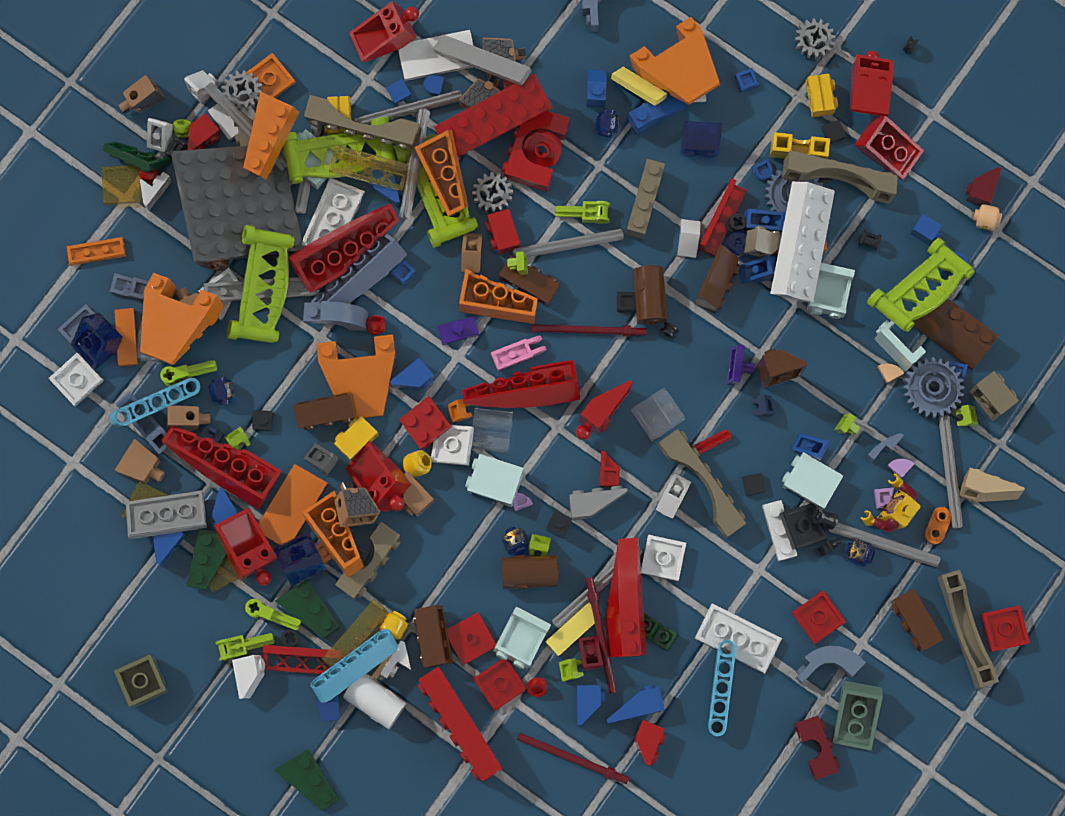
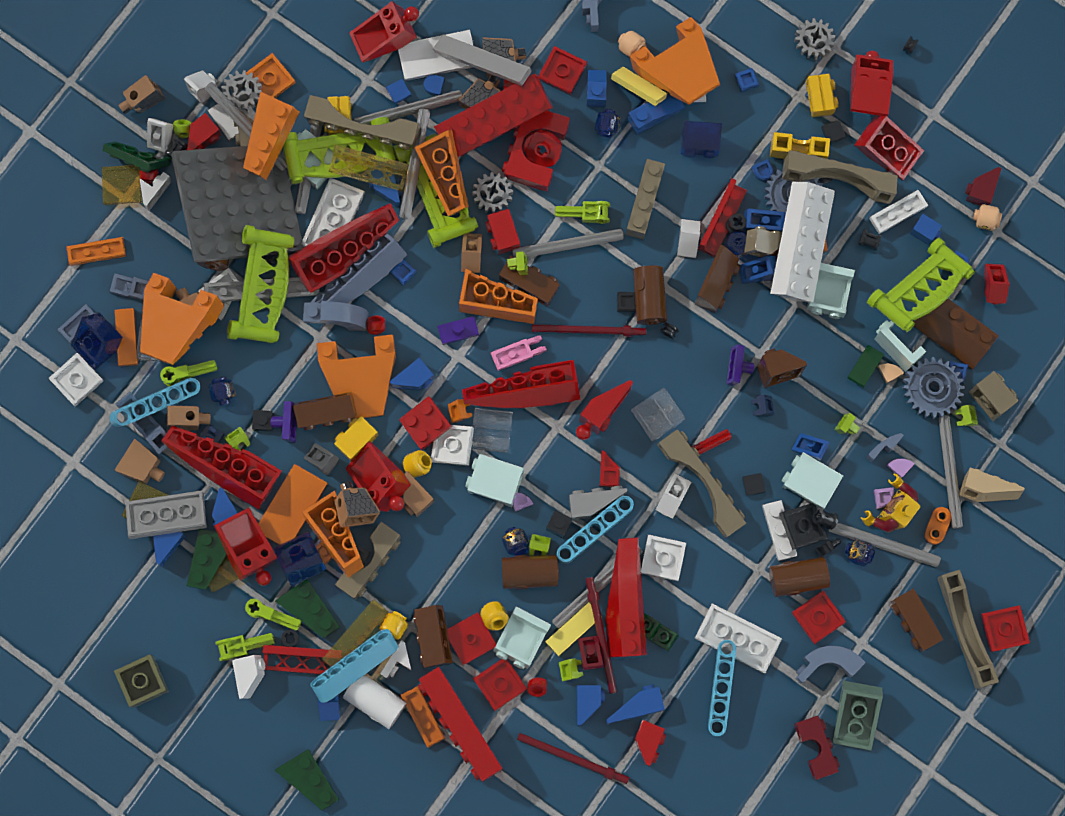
none -> dark purple tile [271,401,297,443]
none -> orange tile [401,686,445,748]
none -> yellow head [481,601,509,630]
none -> red tile [538,46,587,96]
none -> medium azure beam [556,496,634,564]
none -> light nougat head [618,31,646,57]
none -> reddish brown piece [769,556,830,597]
none -> dark green slope [847,345,884,388]
none -> white plate [869,190,928,234]
none -> red slope [984,264,1010,304]

